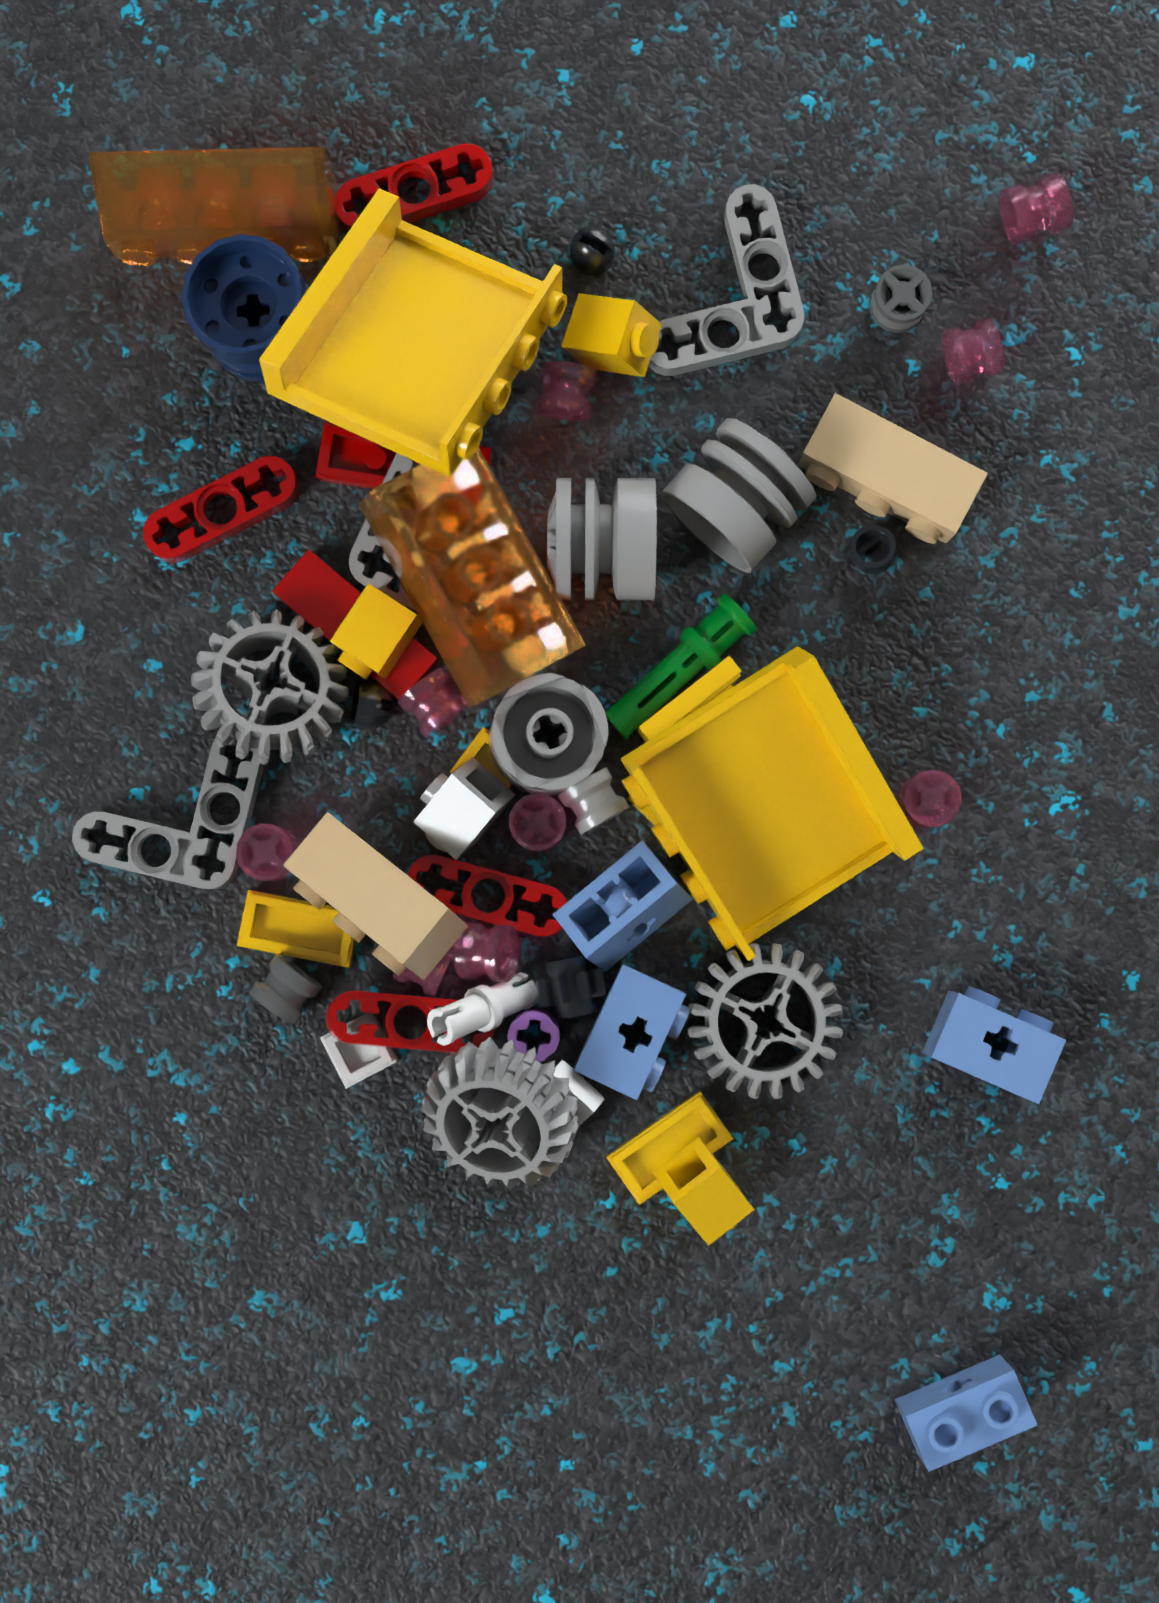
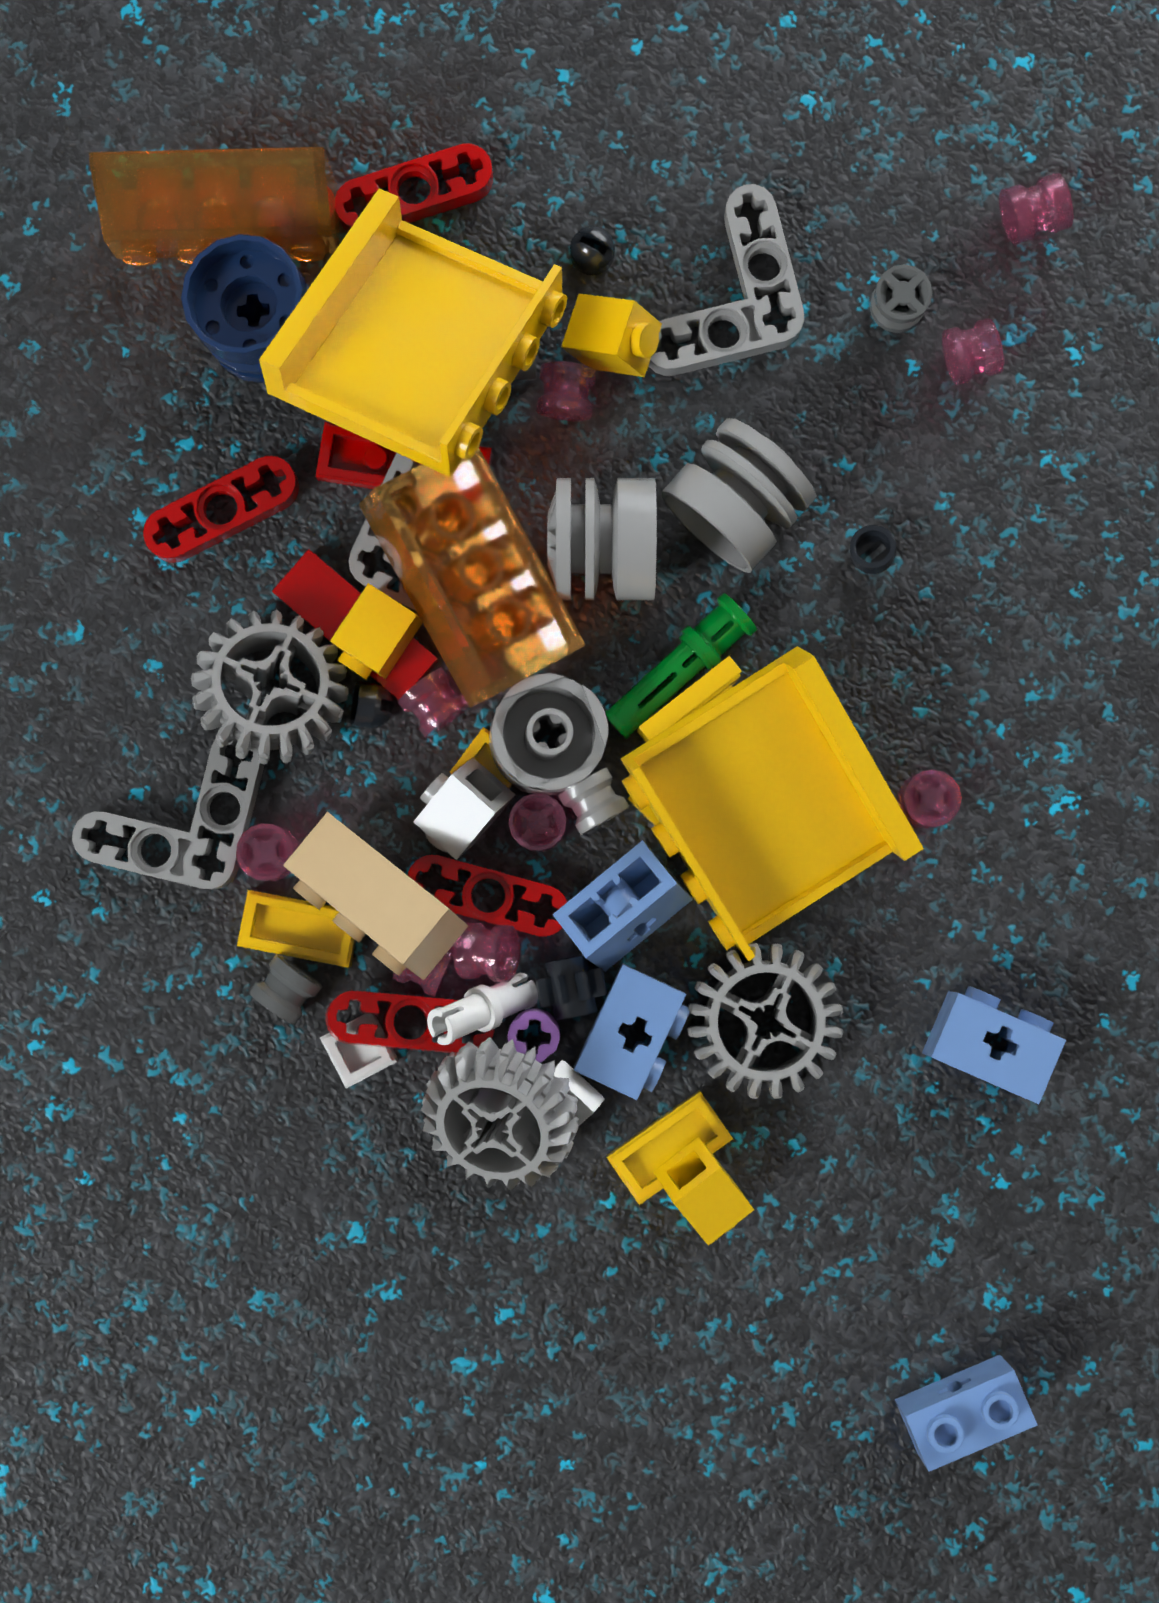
tan brick [797,393,988,544] -> none

